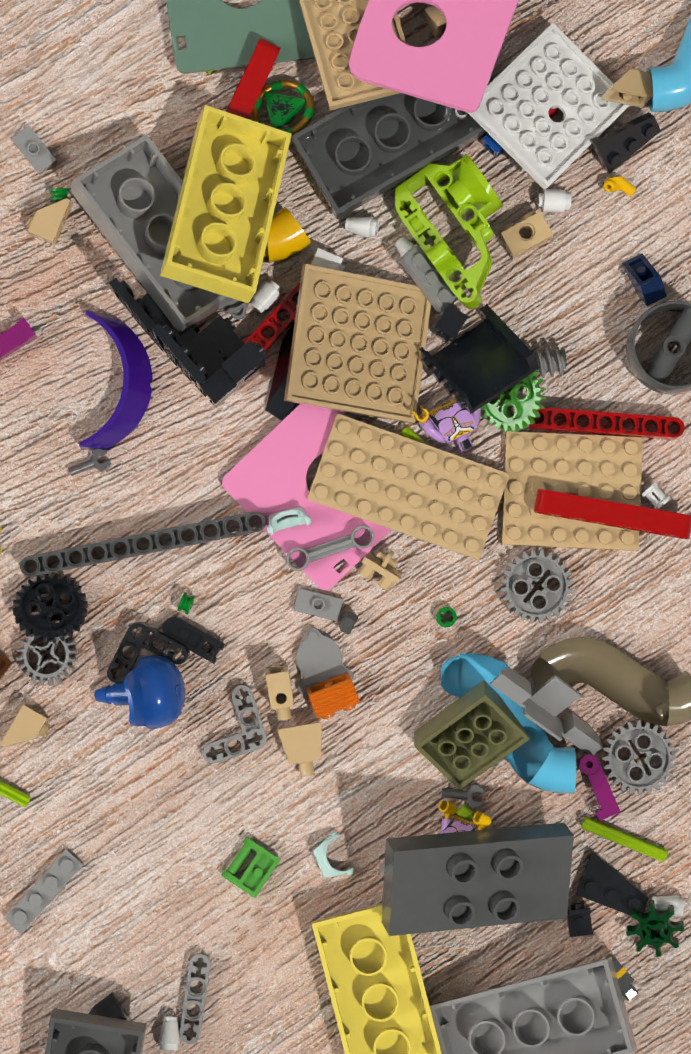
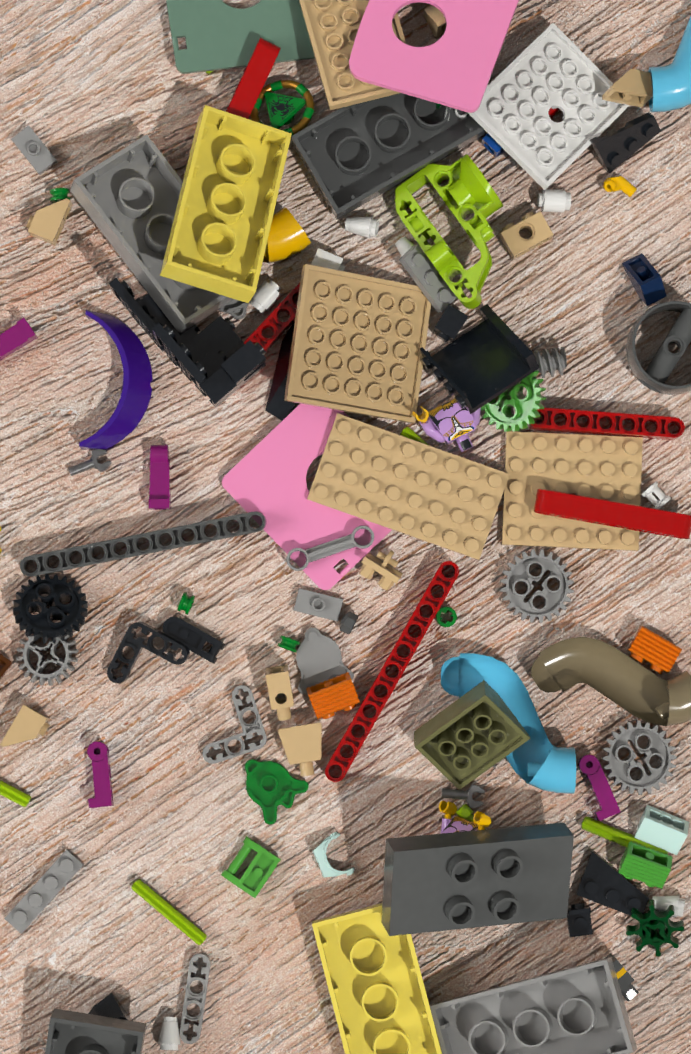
blue piece [94,655,185,729] -> none
light aqua helmet [267,507,311,535] -> none
light grey piece [490,668,603,755] -> none
none -> magenta leg [87,741,114,808]
none -> lime axle [131,879,207,945]
none -> magenta leg [149,444,171,510]
none -> green tile [245,759,309,825]
none -> green bush [277,635,300,653]
none -> red beam [325,561,459,782]
none -> bright green brick [618,841,673,889]
none -> orange brick [627,626,682,674]
none -> light aqua brick [634,805,690,855]

